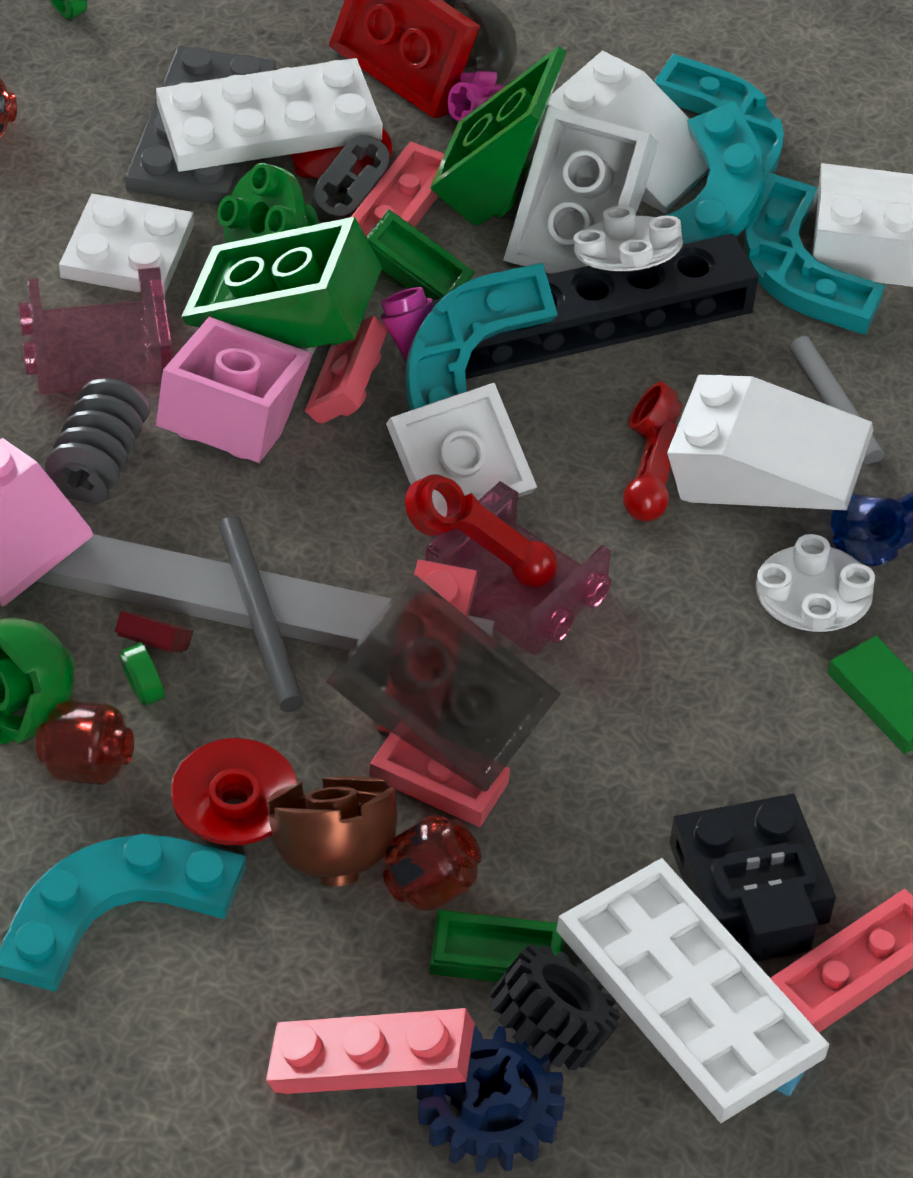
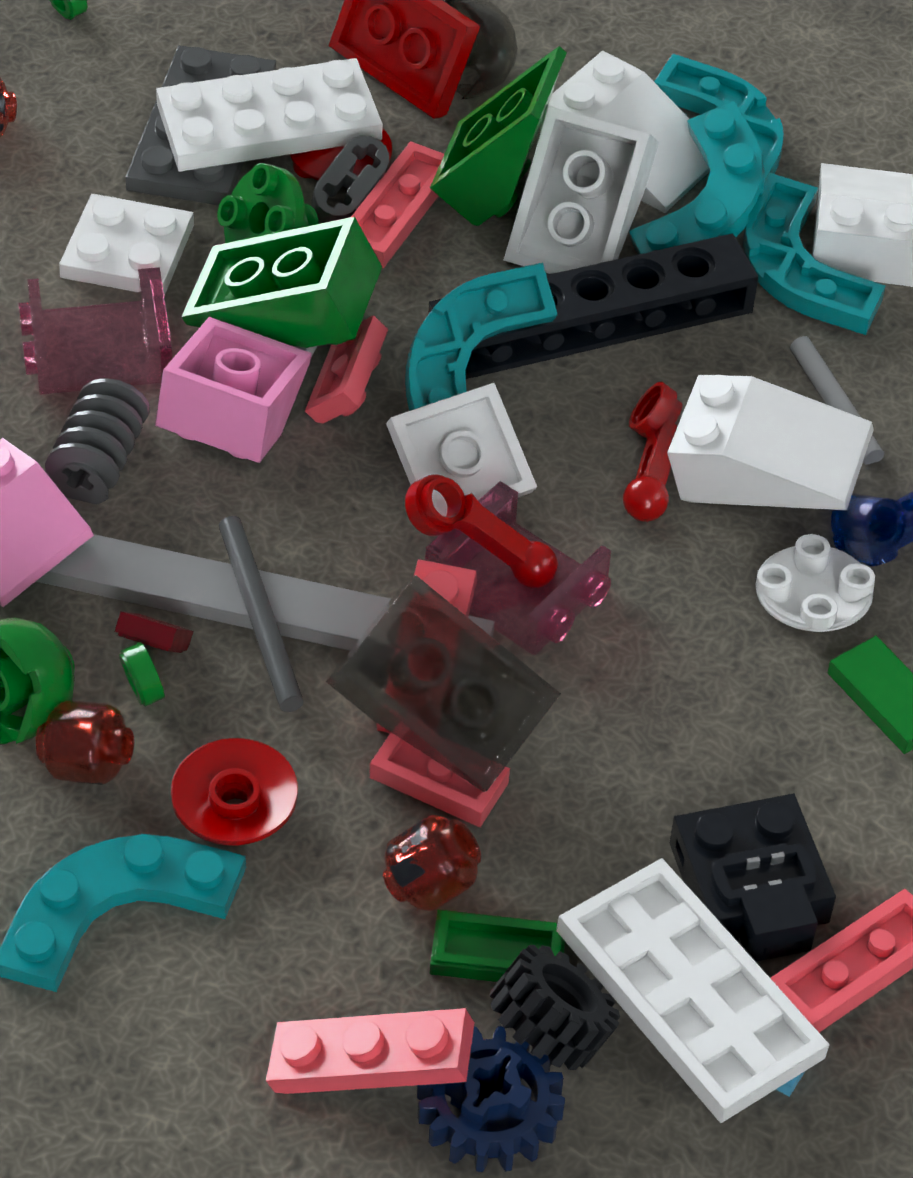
copper cylinder [267,776,398,886] -> none
green tile [366,209,476,300] -> none
dark pink cone [380,287,434,363] -> none
dark pink gear [448,71,505,121] -> none
white dish [574,206,683,271] -> none

